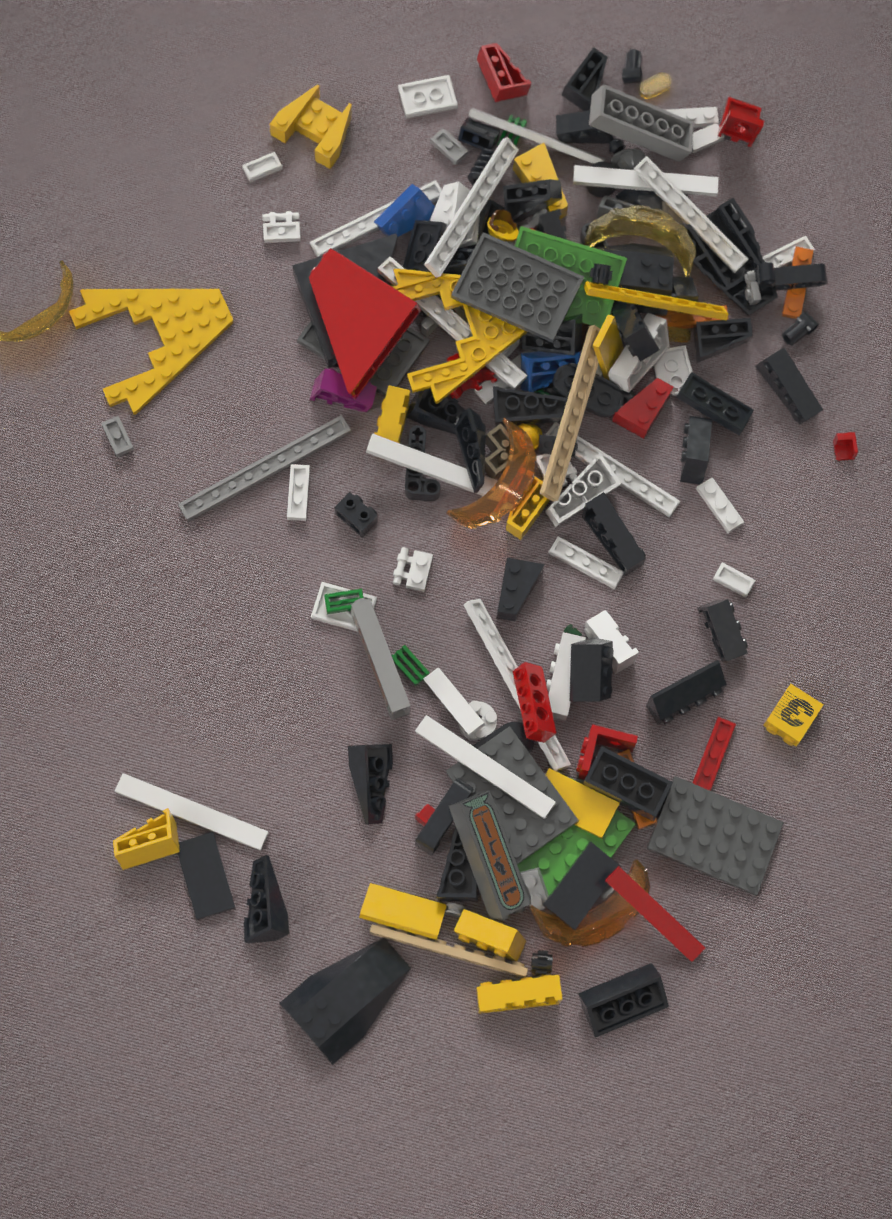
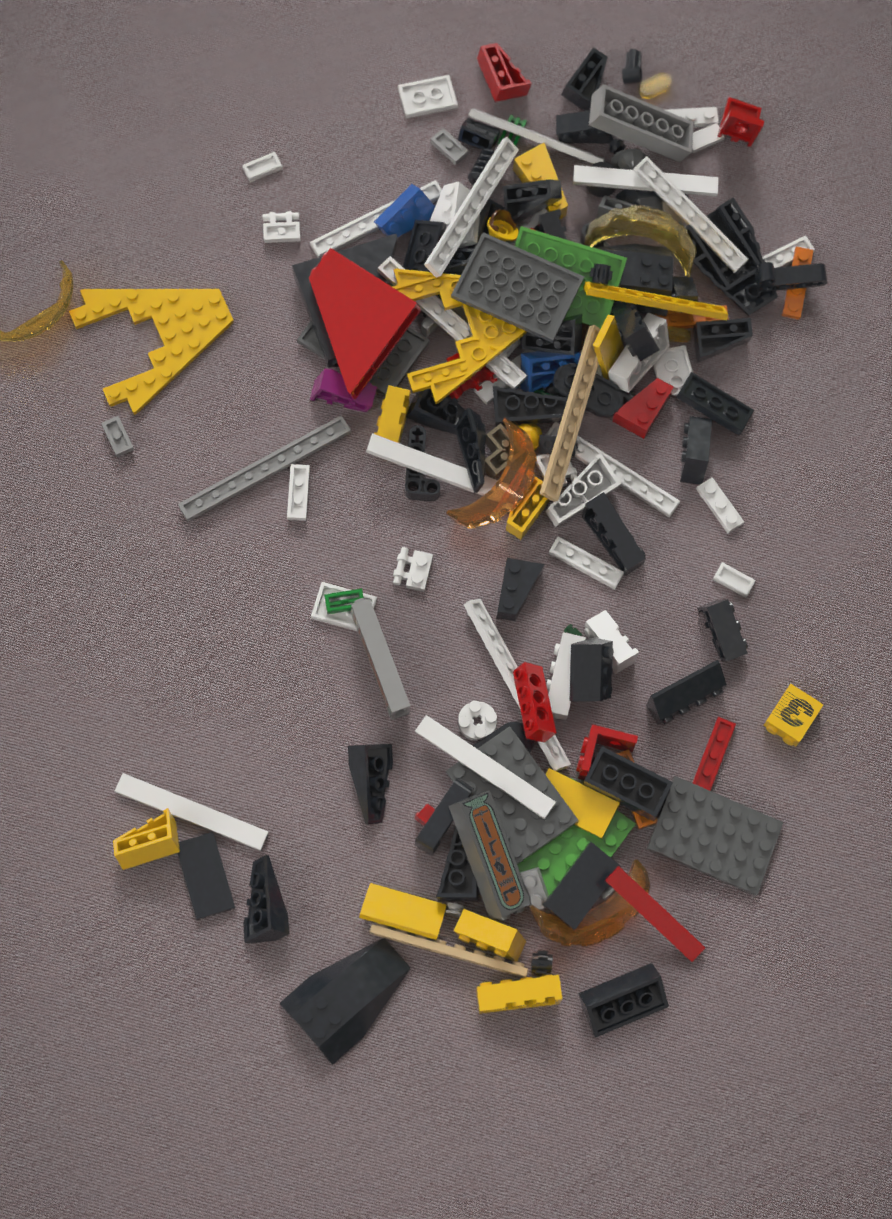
yellow wedge [270,85,352,169] -> none
black brick [334,492,378,538] -> none
green tile [391,645,430,686] -> none
white tile [423,667,485,737] -> none
light grey plate [744,270,761,305] -> none
black wedge [755,347,823,425] -> none
black piece [781,311,819,346] -> none
red panel [833,432,858,461] -> none

